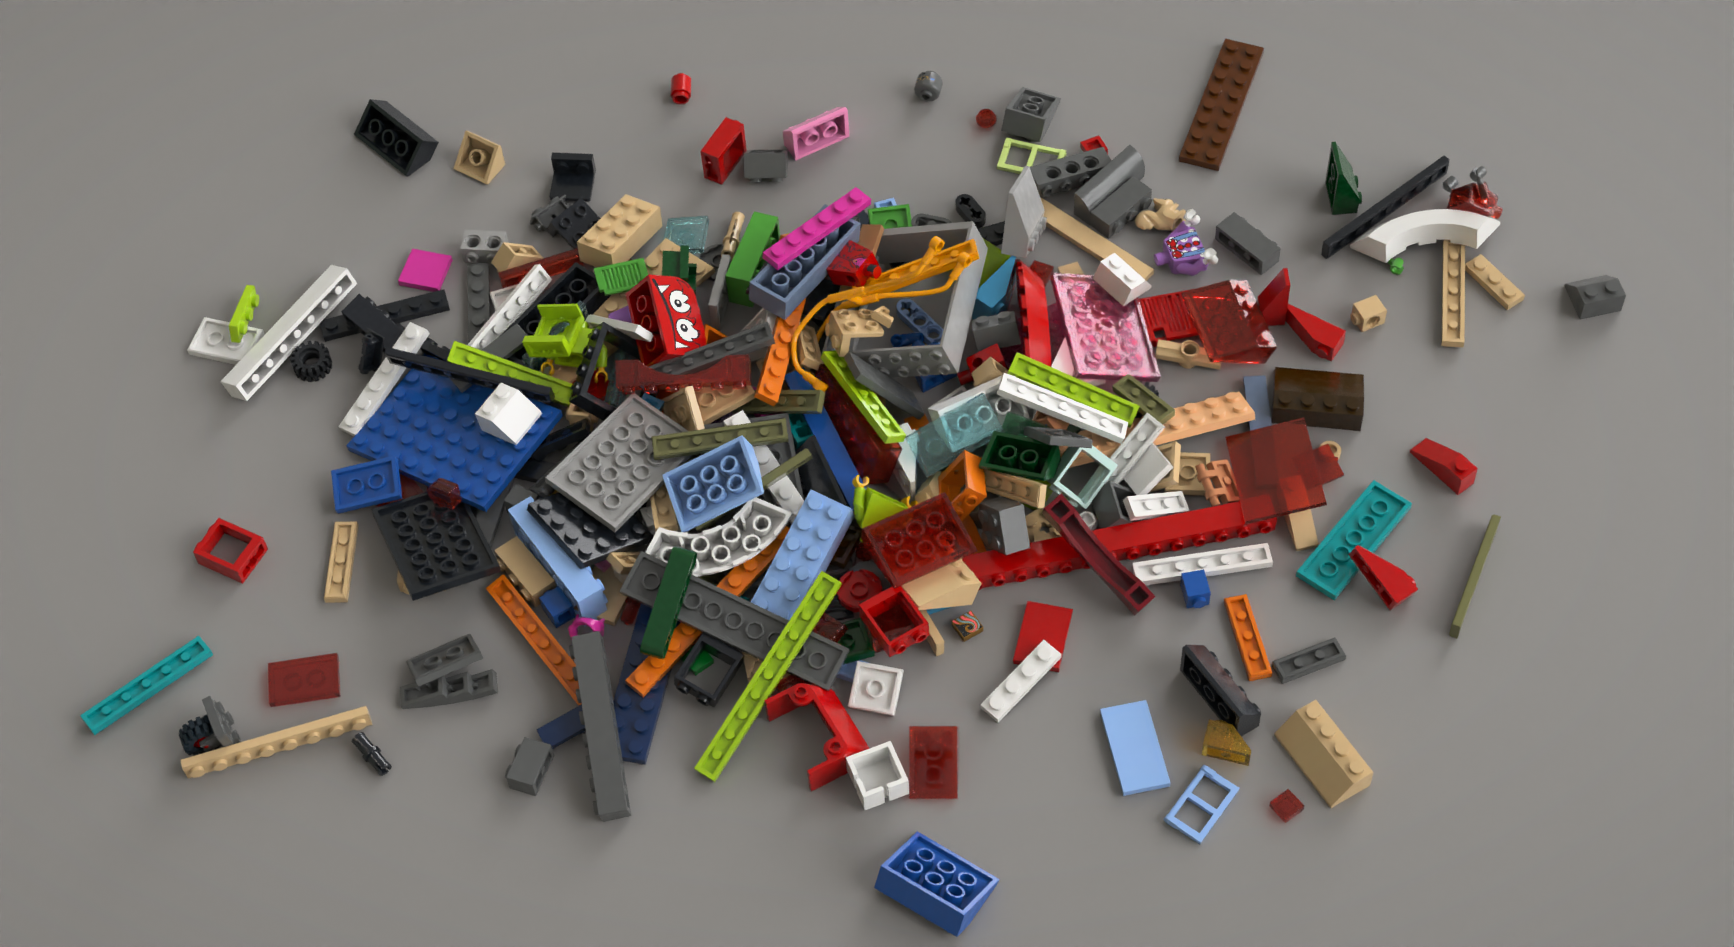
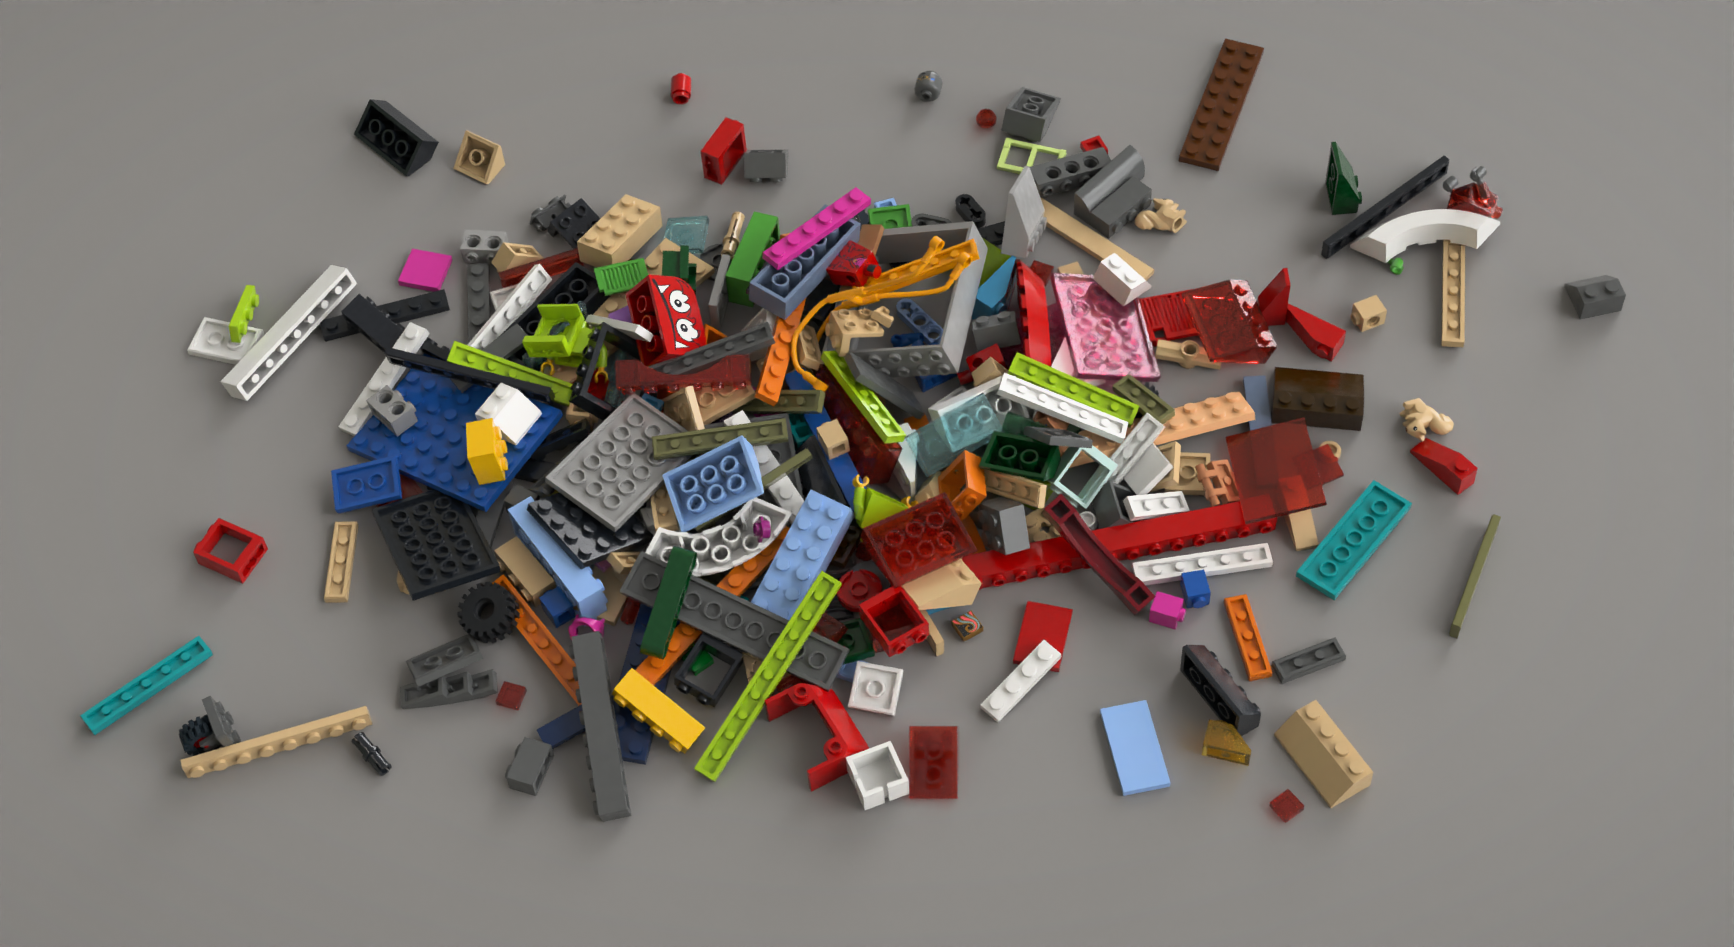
clear red tile [268,653,341,707] -> none
black tyre [290,341,333,382] -> none
black hinge [358,328,385,374] -> none
clear red piece [427,478,462,510] -> none
black bracket [549,152,596,202] -> none
bright pink slope [783,107,850,161] -> none
blue slope [874,831,1000,937] -> none
torso [1154,209,1218,276] -> none
light blue window [1163,765,1240,844] -> none
dark grey brick [1215,212,1281,275] -> none
red slope [1349,545,1418,610] -> none
tan plate [1465,254,1525,310] -> none
none -> light grey brick [366,385,418,437]
none -> black tyre [457,581,520,643]
none -> yellow brick [466,418,508,485]
none -> clear red tile [496,681,527,710]
none -> yellow brick [611,668,705,754]
none -> magenta plate [753,516,771,543]
none -> tan brick [816,419,850,460]
none -> dark pink brick [1149,591,1186,630]
none -> tan animal [1399,398,1454,442]

